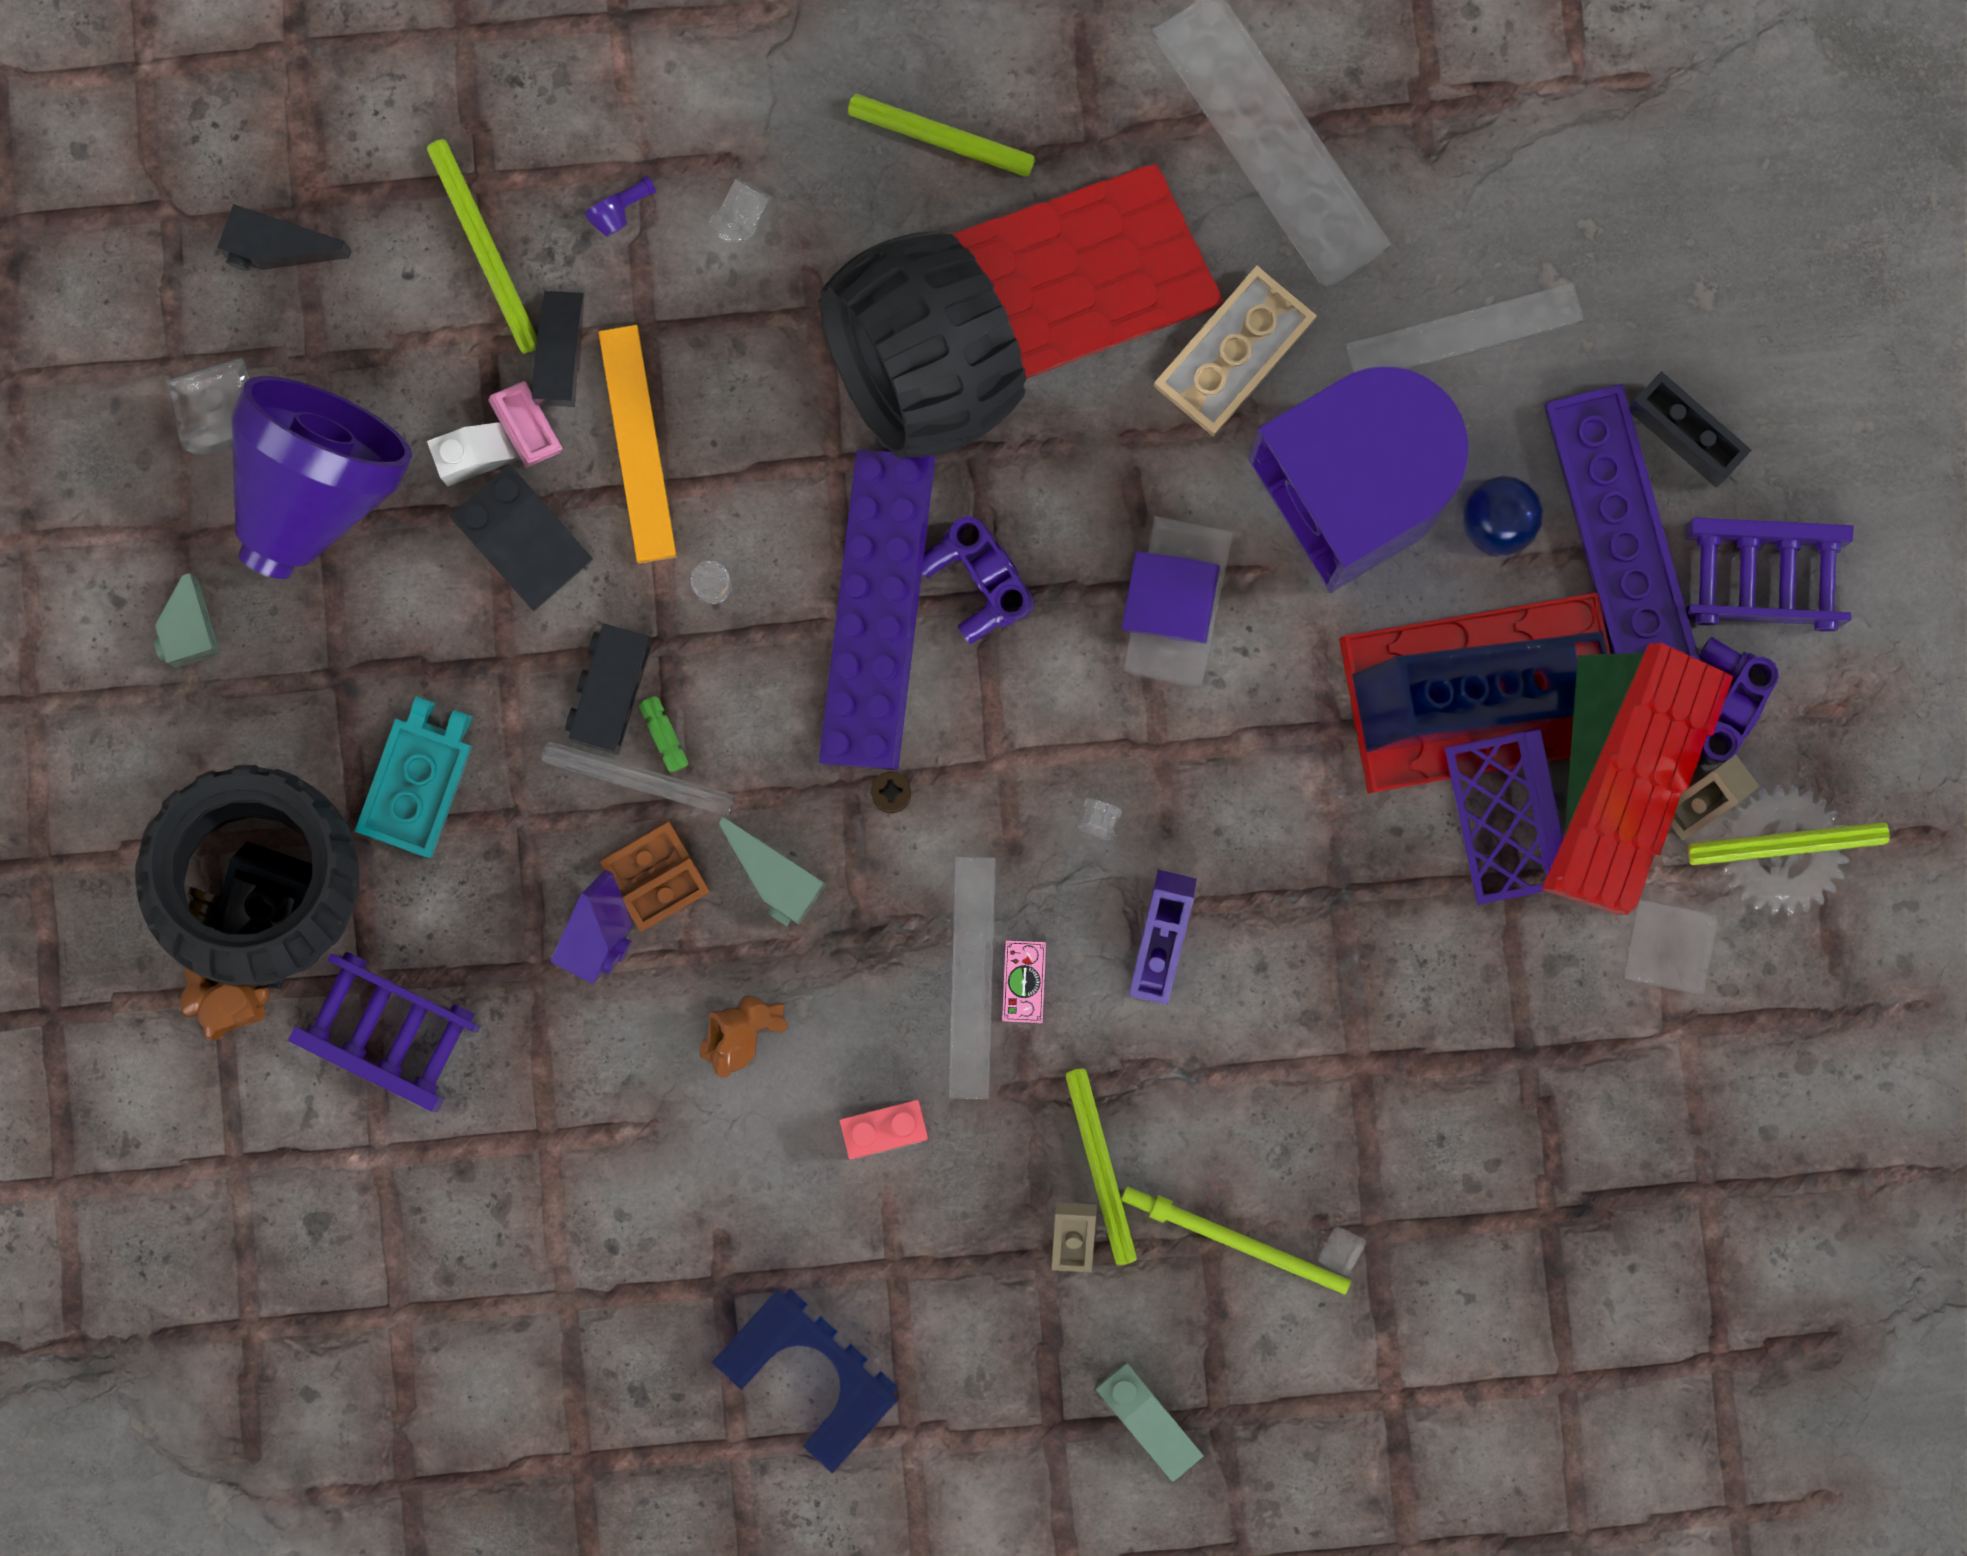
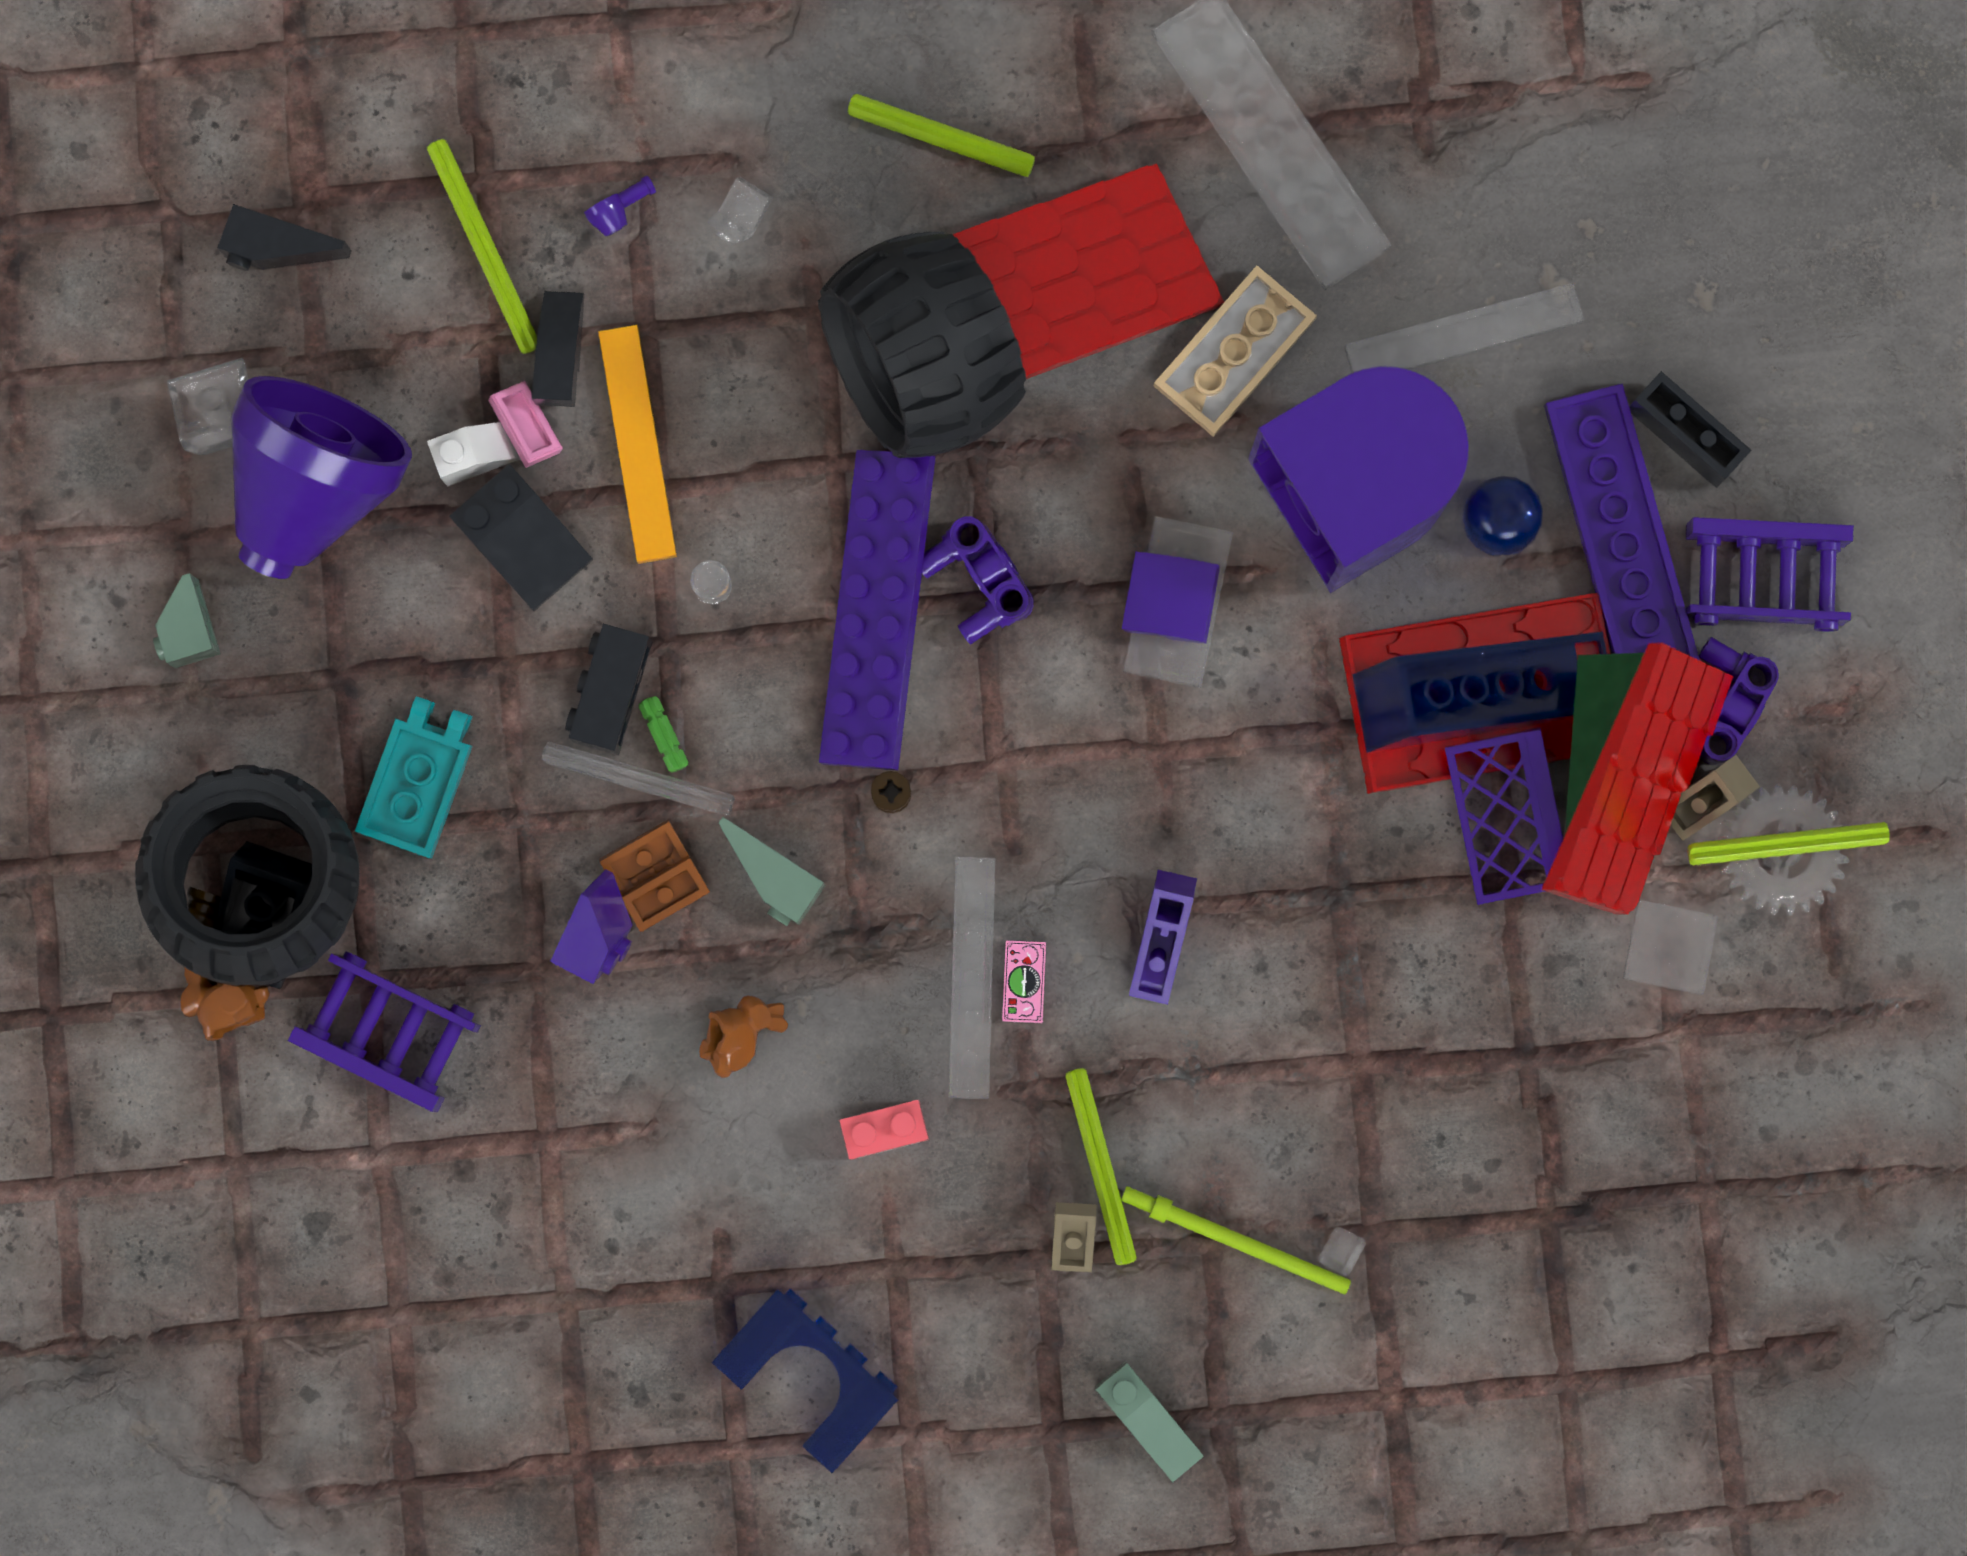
clear wheel [1076,798,1123,841] -> none

